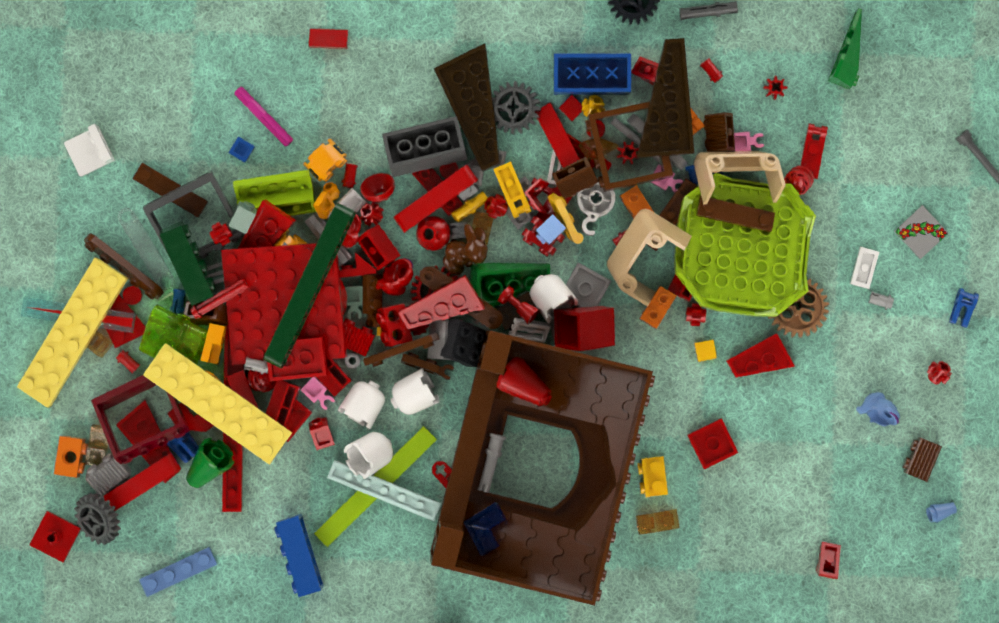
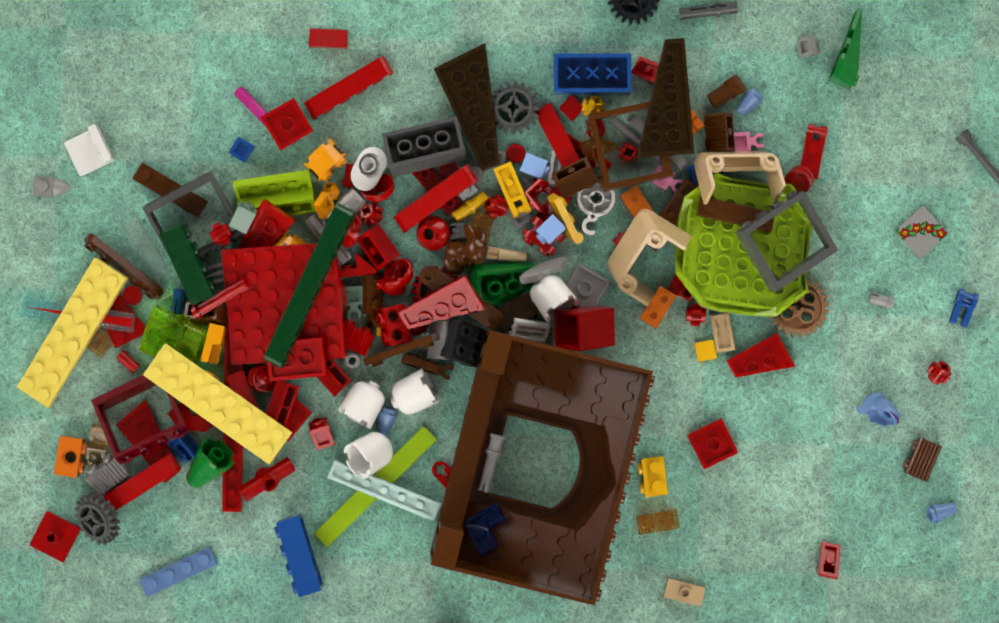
light grey pin [244,357,268,375] -> none
bright pink plate [300,377,335,410] -> none
red cone [497,357,552,406] -> none
red piece [498,286,540,324] -> none
red pin [700,58,723,83] -> none
red gear [763,76,788,100] -> none
white plate [850,247,879,289] -> none
none -> light grey plate [33,177,72,197]
none -> red piece [238,457,296,502]
none -> red tile [261,98,314,151]
none -> red beam [303,56,394,120]
none -> white piece [351,147,387,191]
none -> medium blue cone [377,406,398,435]
none -> tan piece [486,246,527,263]
none -> red tile [506,144,526,163]
none -> light grey tile [519,256,568,284]
none -> light blue brick [520,153,550,179]
none -> tan plate [663,578,706,606]
none -> reddish brown piece [707,74,747,109]
none -> tan plate [710,313,736,353]
none -> dark grey window [735,190,838,292]
none -> medium blue cone [736,88,763,116]
none -> light grey tile [797,36,821,58]

